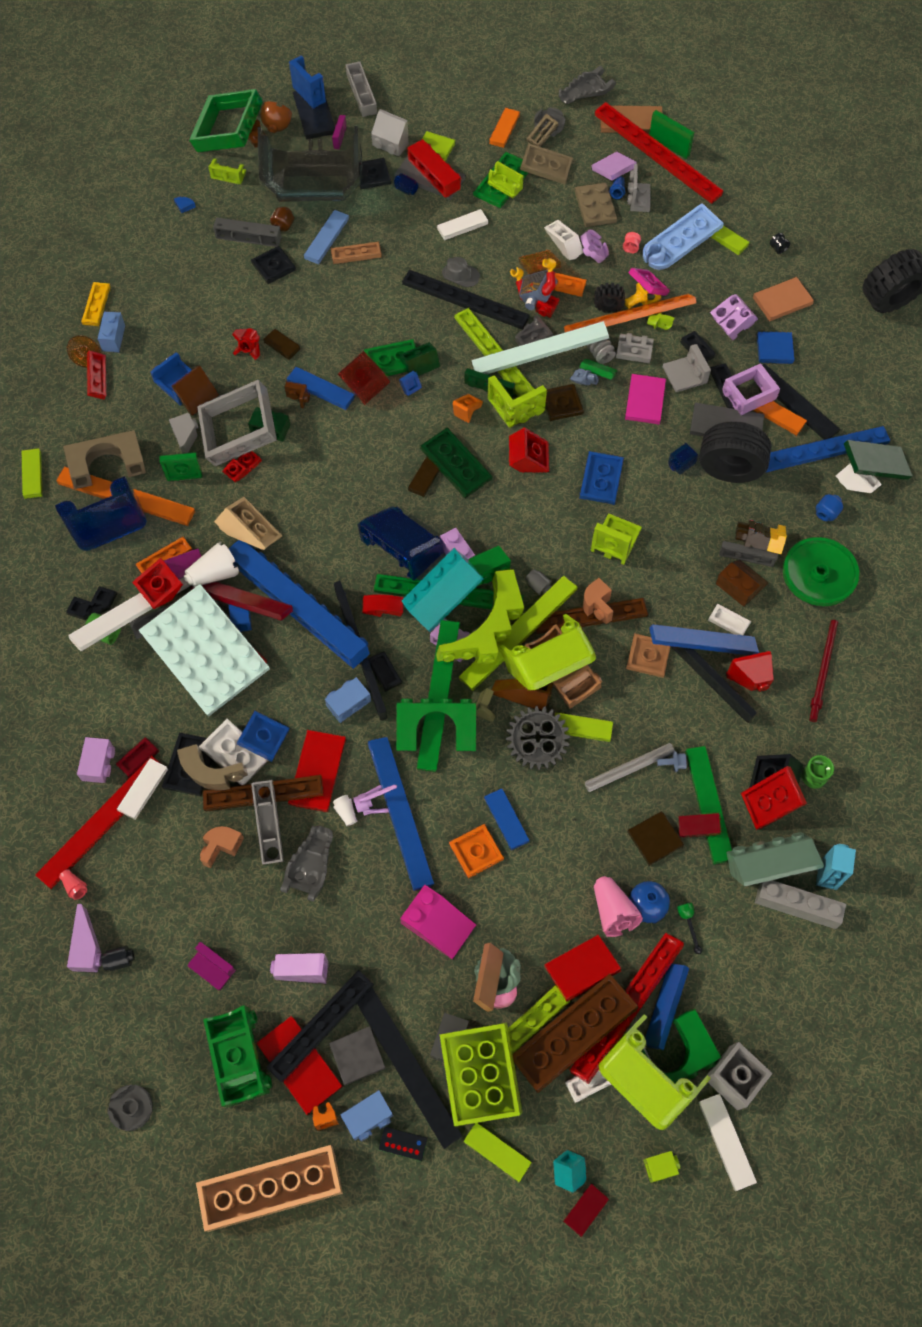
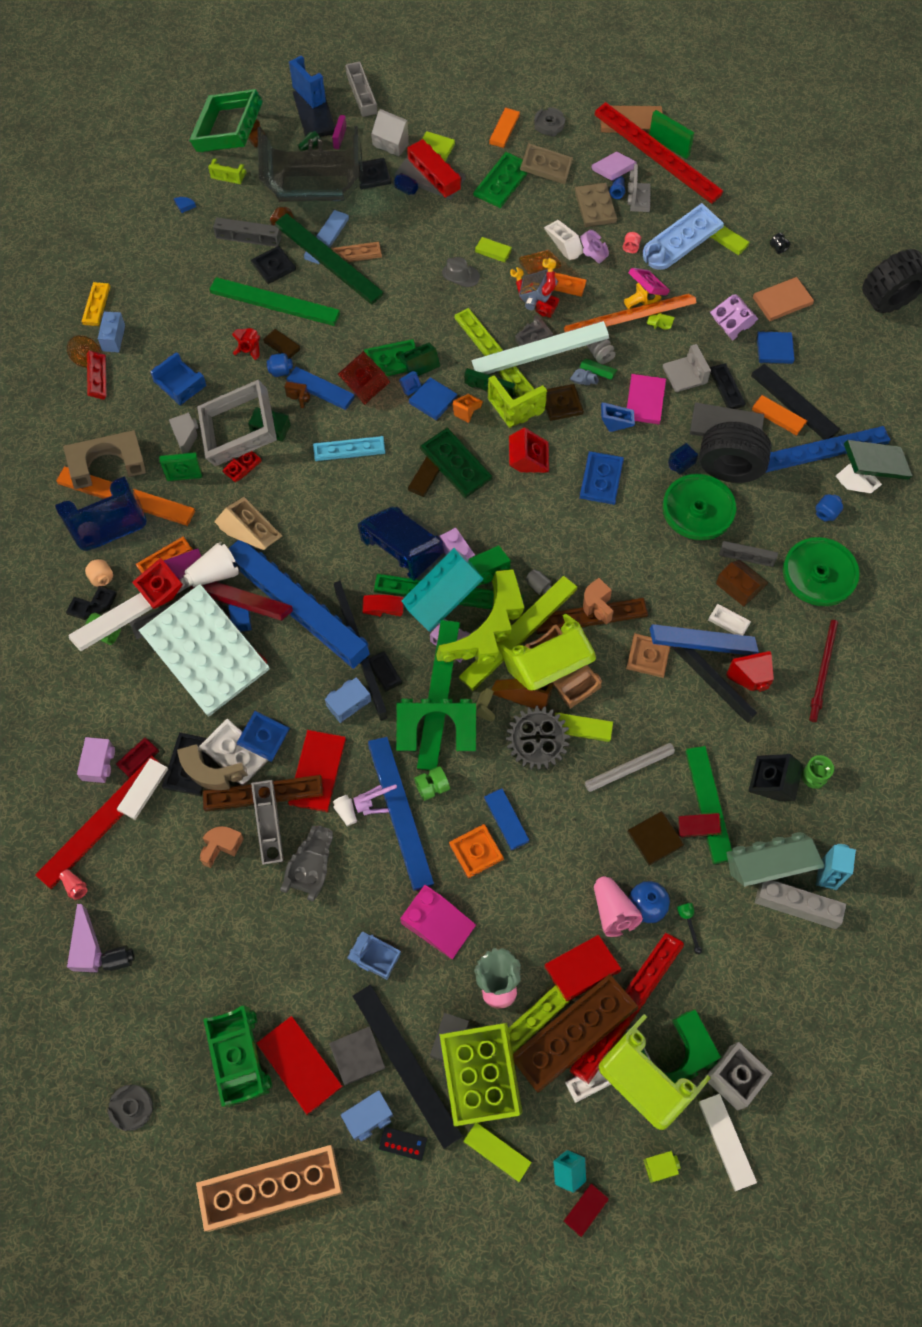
lime tile [21,448,43,499] -> none
reddish brown tile [171,366,219,415] -> none
magenta panel [188,942,236,990] -> none
dark orange cylinder [260,101,292,133] -> none
black tile [266,970,374,1083] -> none
lavender slope [270,953,329,984] -> none
orange tile [312,1102,339,1131] -> none
black tile [402,269,530,330] -> none
white tile [437,209,488,240] -> none
medium nougat tile [473,943,504,1012] -> none
lime hinge [488,161,523,198] -> none
dark tan tile [526,113,559,147] -> none
dark grey animal [559,66,616,104] -> none
lime bracket [591,513,642,565] -> none
black tyre [594,282,625,313] -> none
light grey plate [616,333,654,363] -> none
blue tile [645,964,689,1050] -> none
sand blue piece [657,751,687,772] -> none
black plate [680,331,716,362] -> none
lavender window [722,363,780,415] -> none
dark brown hips [735,519,787,554] -> none
red tile [741,766,807,830] -> none
none -> light nougat head [85,559,113,587]
none -> green tile [209,277,340,326]
none -> blue head [267,353,293,377]
none -> dark green tile [275,213,383,305]
none -> dark green cone [297,131,322,153]
none -> medium azure tile [313,436,385,461]
none -> medium blue piece [347,932,401,980]
none -> blue tile [409,377,457,421]
none -> bright green wheel [414,766,450,801]
none -> lime tile [475,237,512,263]
none -> blue slope [601,402,635,432]
none -> green dish [662,474,736,540]

